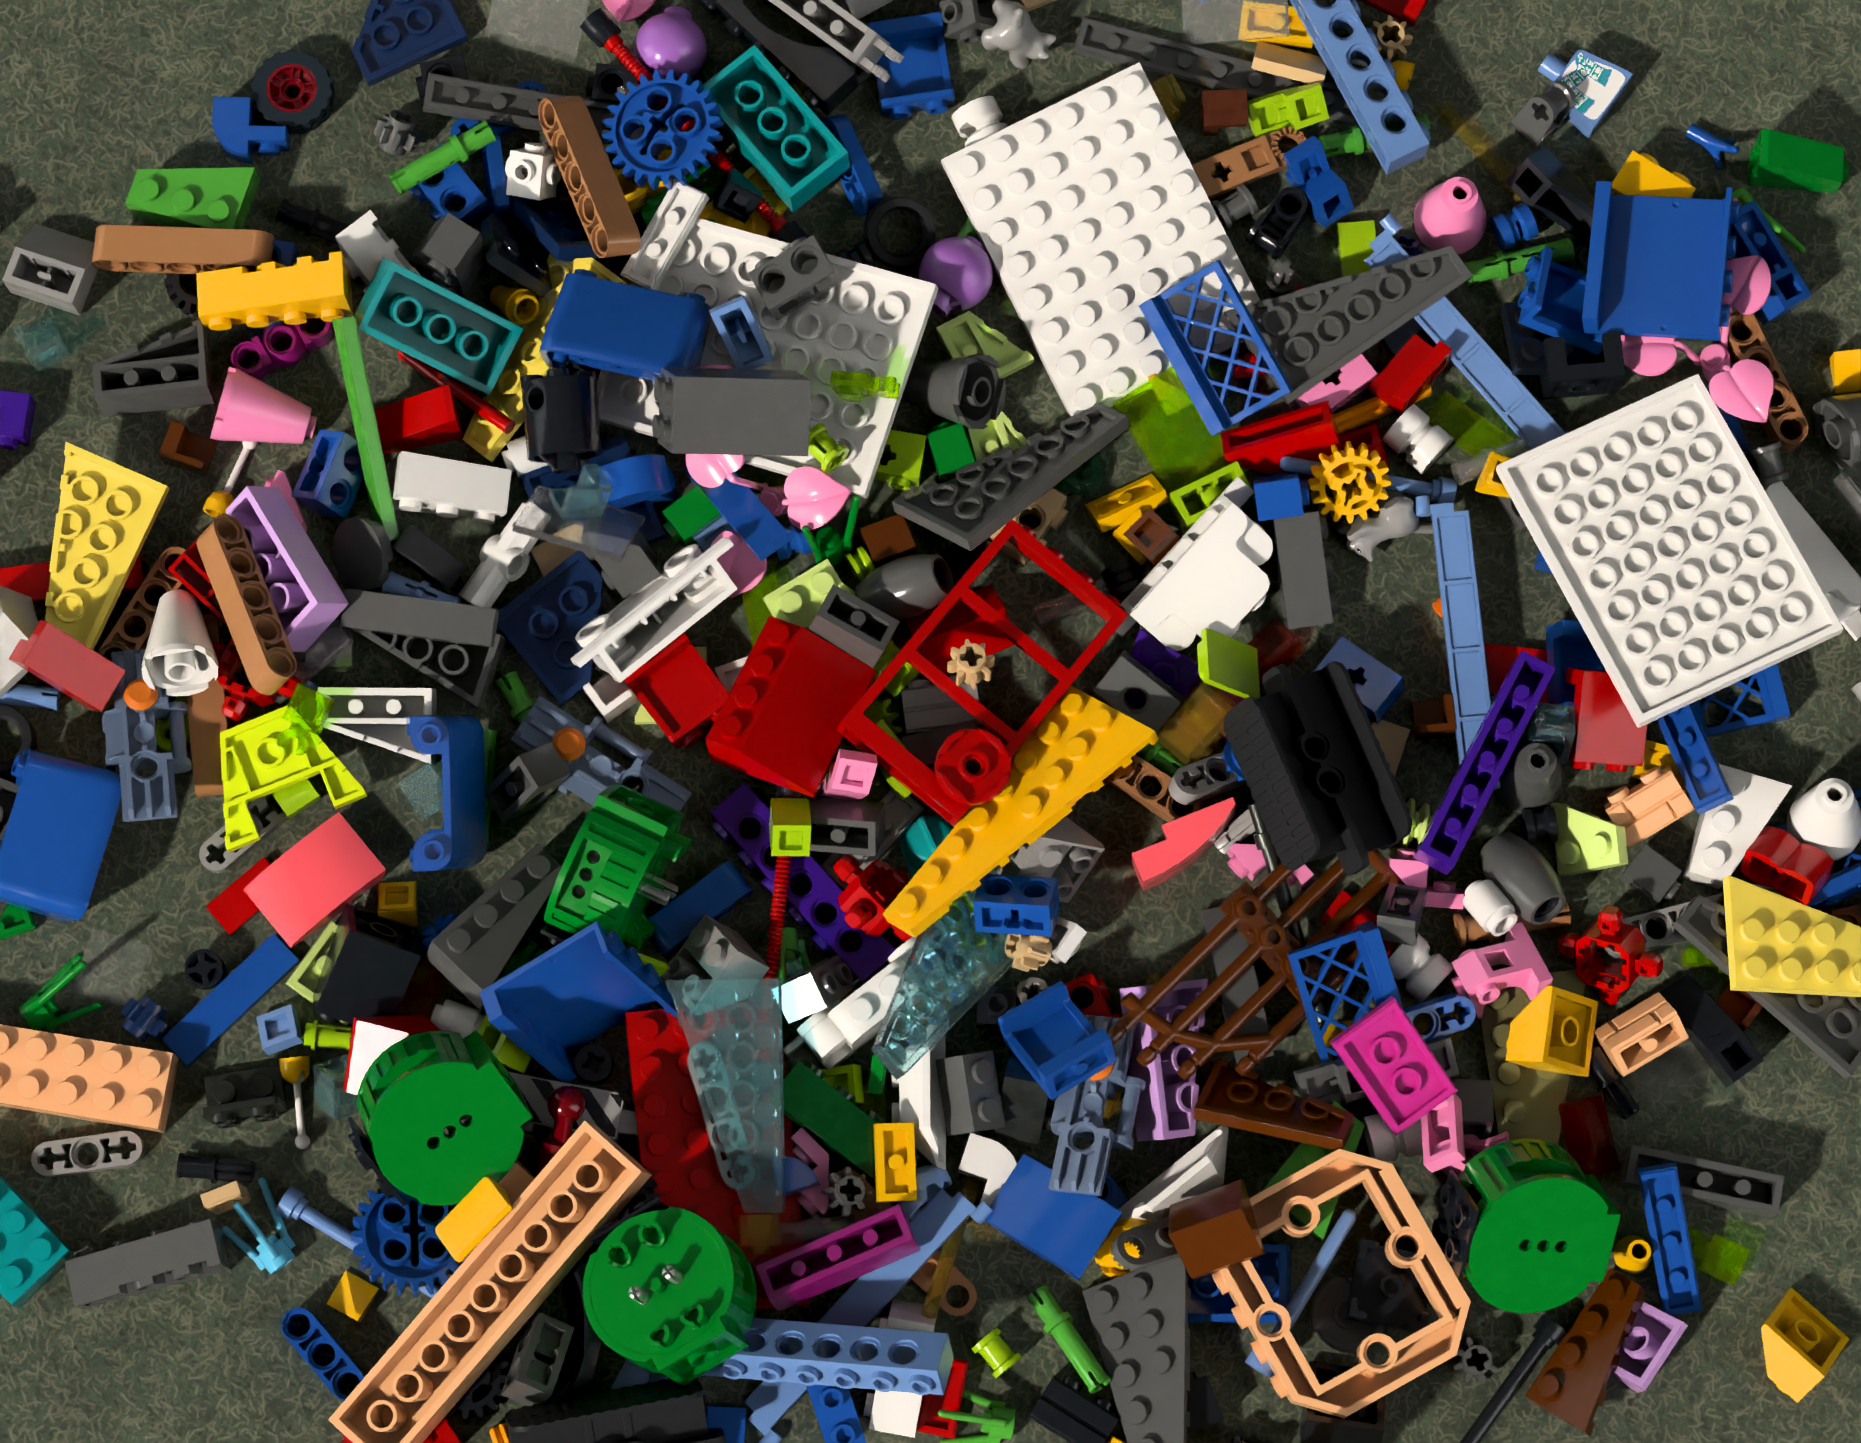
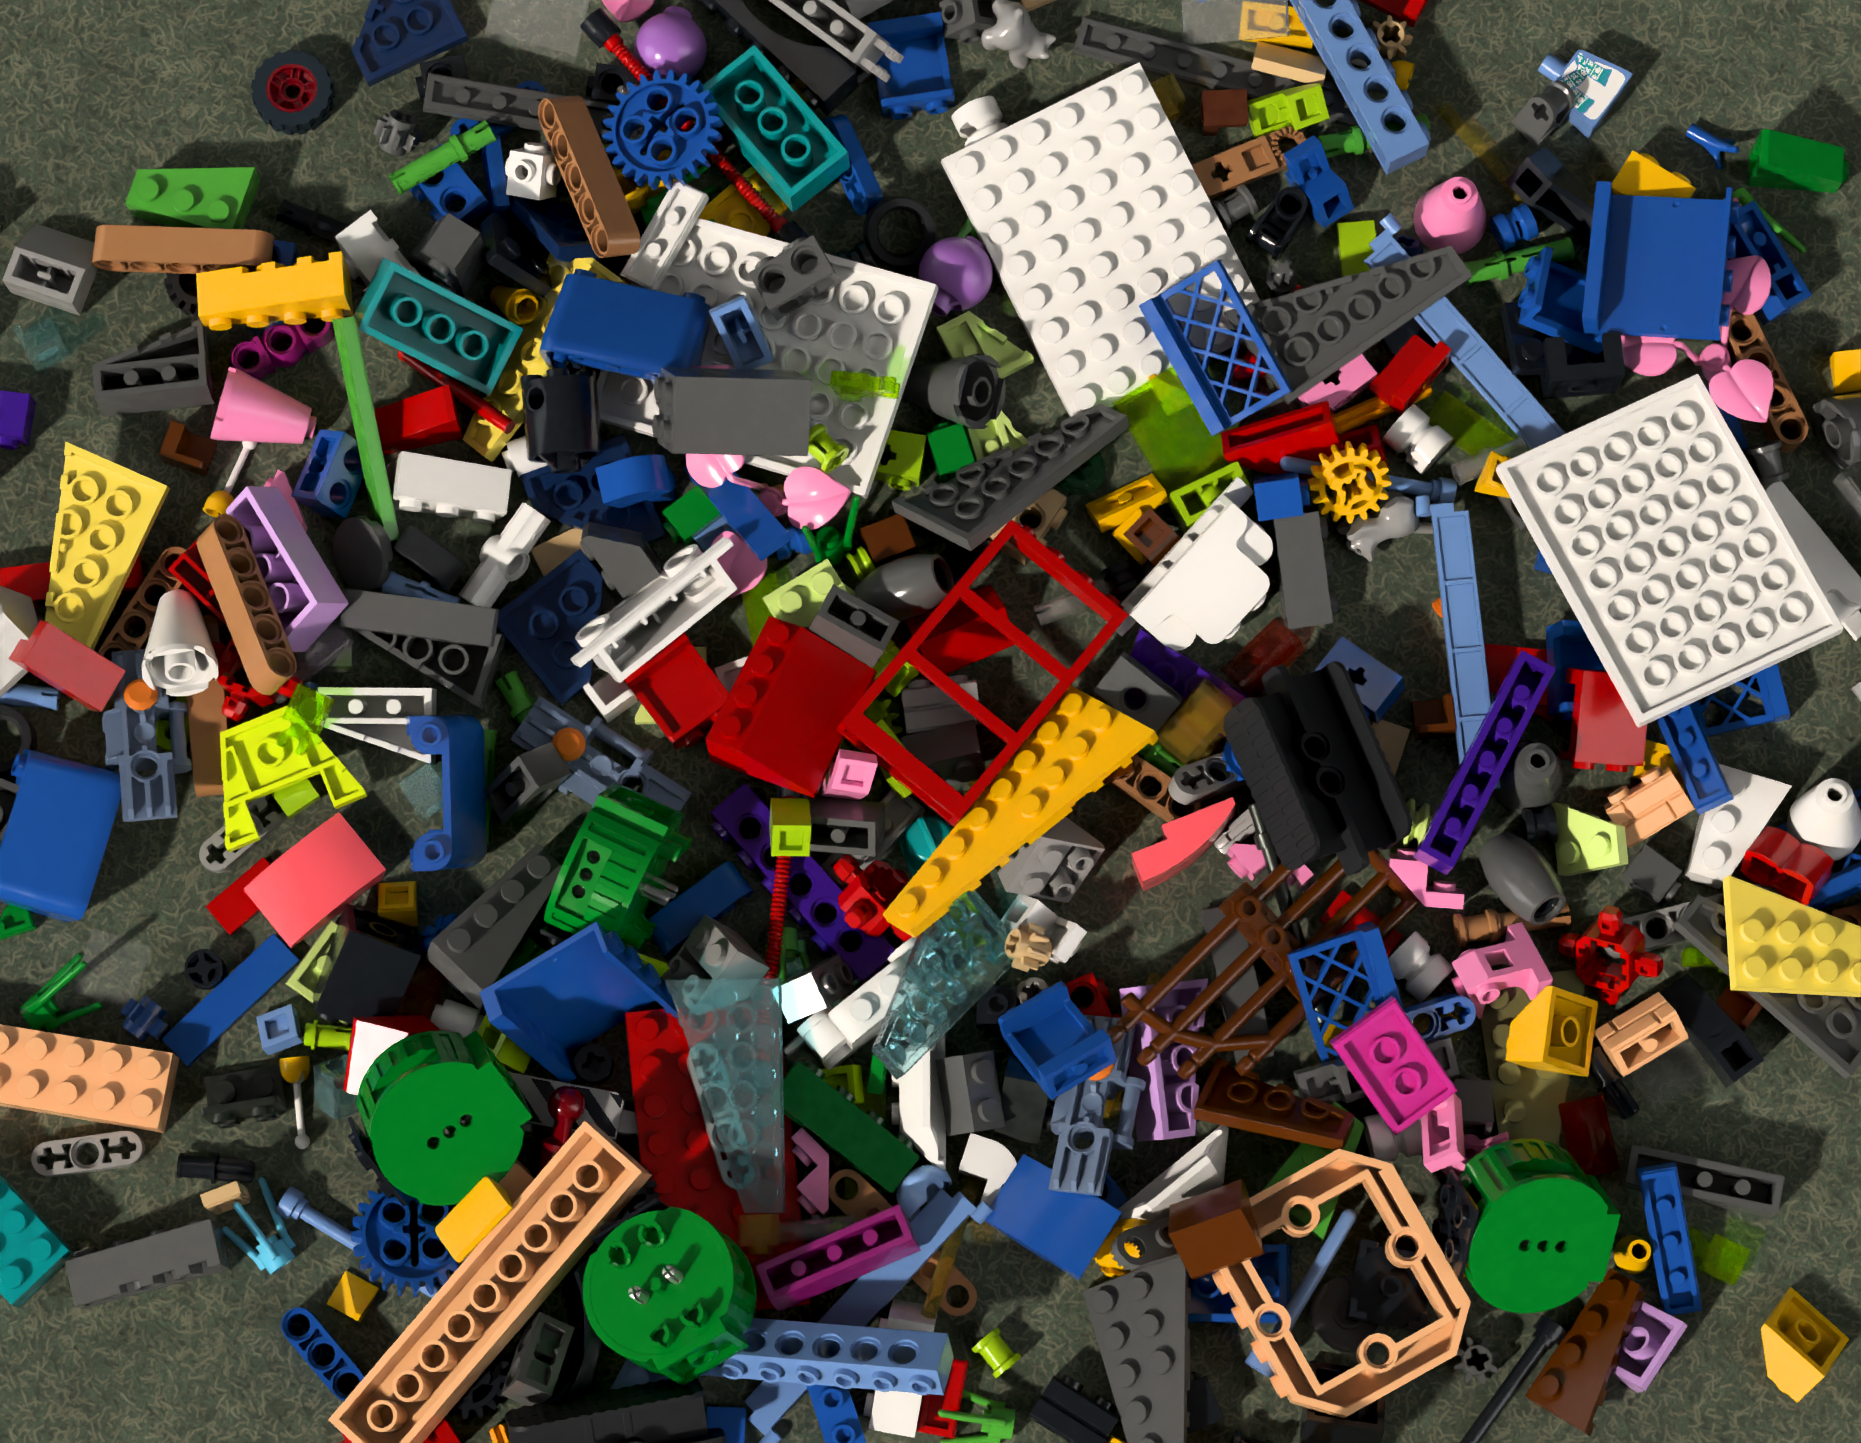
blue brick [212,97,290,164] -> none
clear piece [512,485,645,563] -> none
clear light blue panel [548,464,612,520] -> none
black slope [713,167,763,223] -> none
blue tile [771,1156,820,1197] -> none
dark grey gear [821,1167,872,1217] -> none
yellow plate [873,1122,917,1202] -> none
red plate [934,728,1011,806] -> none
tan gear [947,639,995,689] -> none
blue brick [973,874,1060,937] -> none
bright green pin [1027,1285,1111,1394] -> none
lime piece [1197,628,1261,699] -> none
dark grey slope [1377,882,1427,946] -> none
white brick [1463,880,1517,936] -> none
clear light blue panel [1528,702,1576,764] -> none

